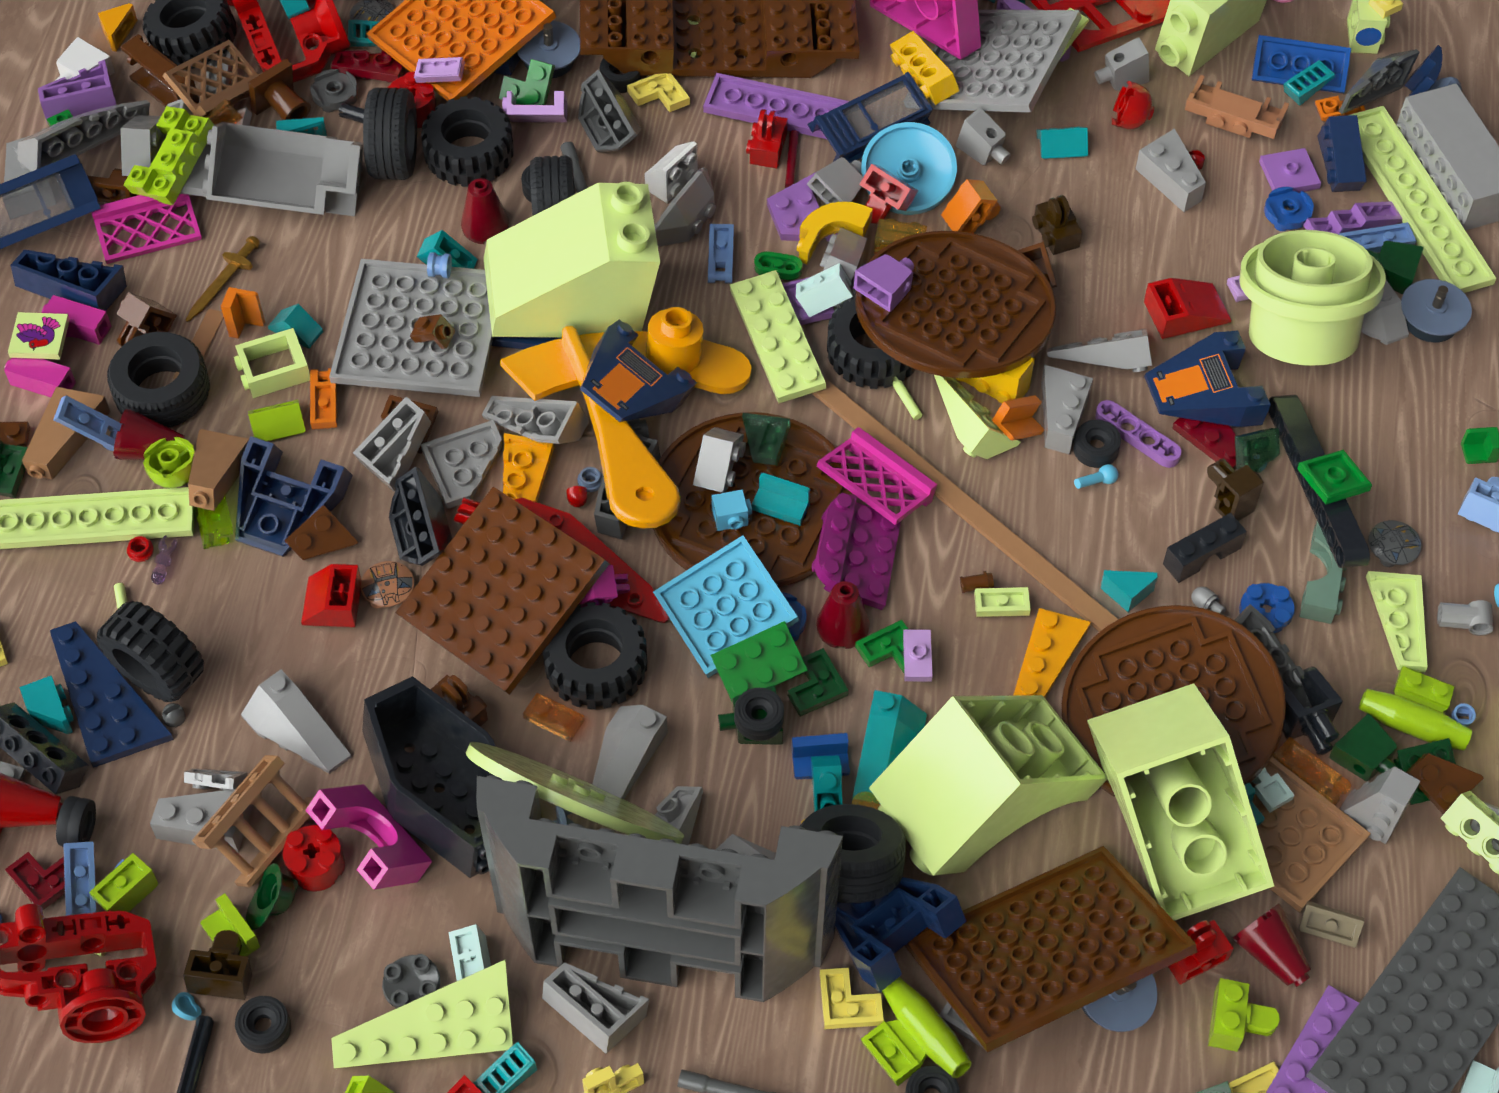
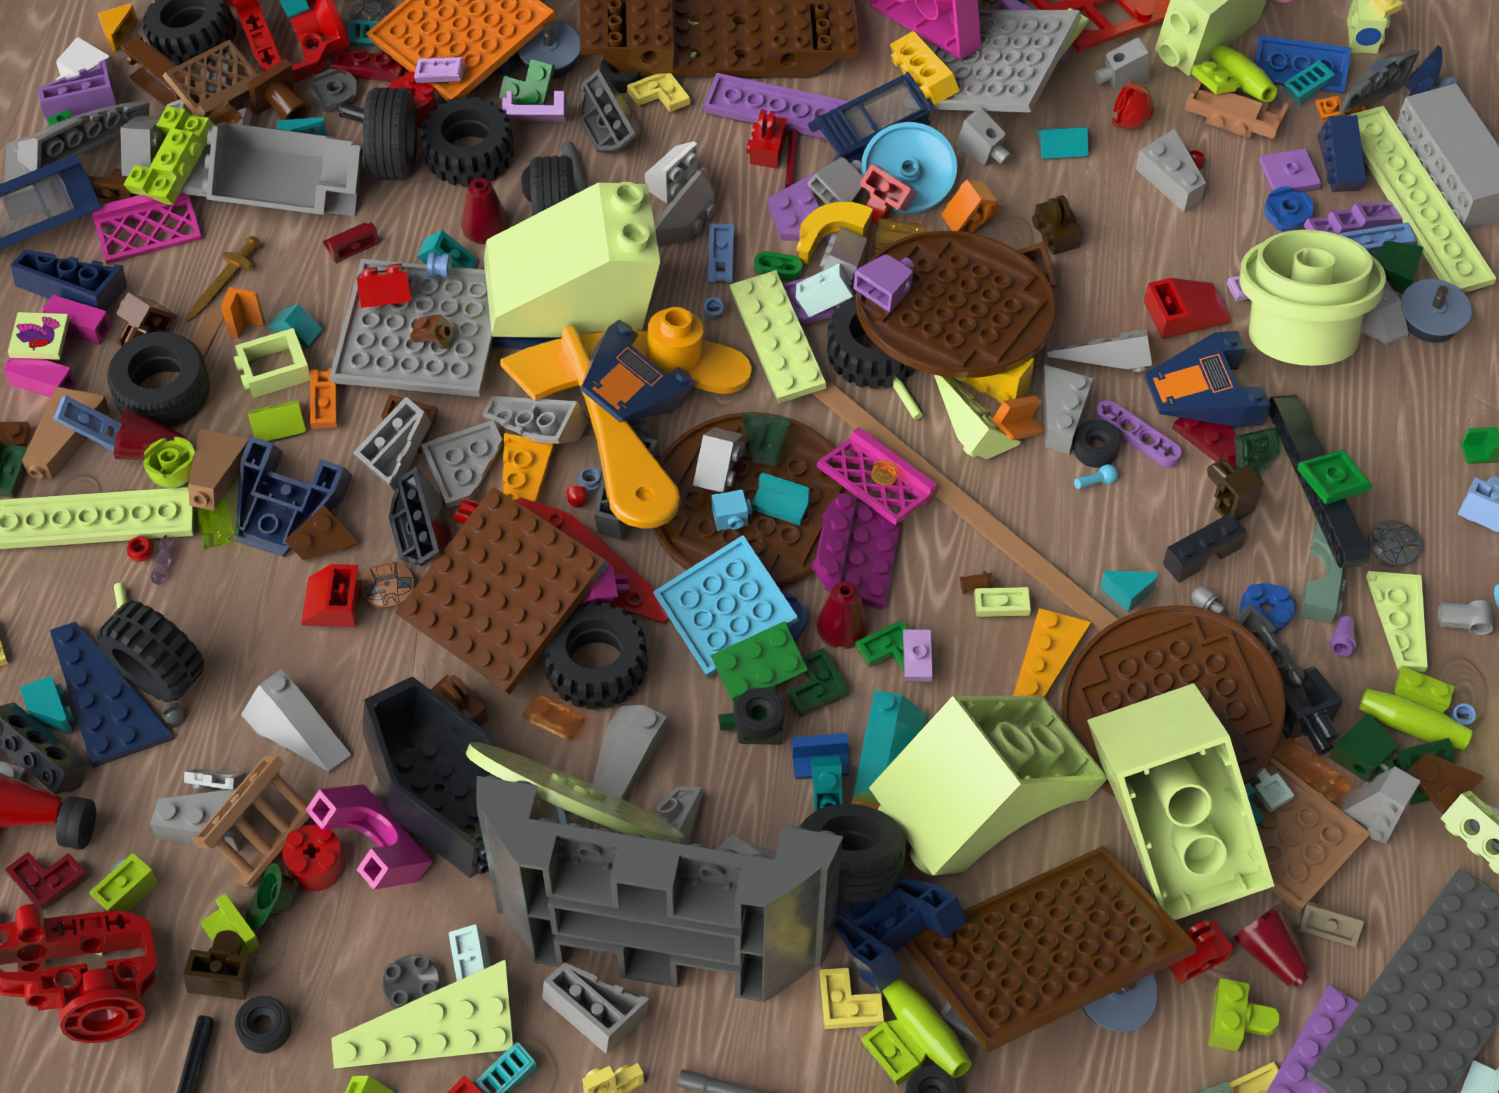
medium blue plate [63,842,96,916] -> none
medium azure piece [172,992,202,1021] -> none
none -> dark red panel [323,222,379,263]
none -> red slope [356,263,412,308]
none -> medium blue hinge [704,297,724,319]
none -> clear yellow tile [871,460,898,485]
none -> lime plate [1192,45,1278,103]
none -> medium lavender cone [1329,616,1357,657]

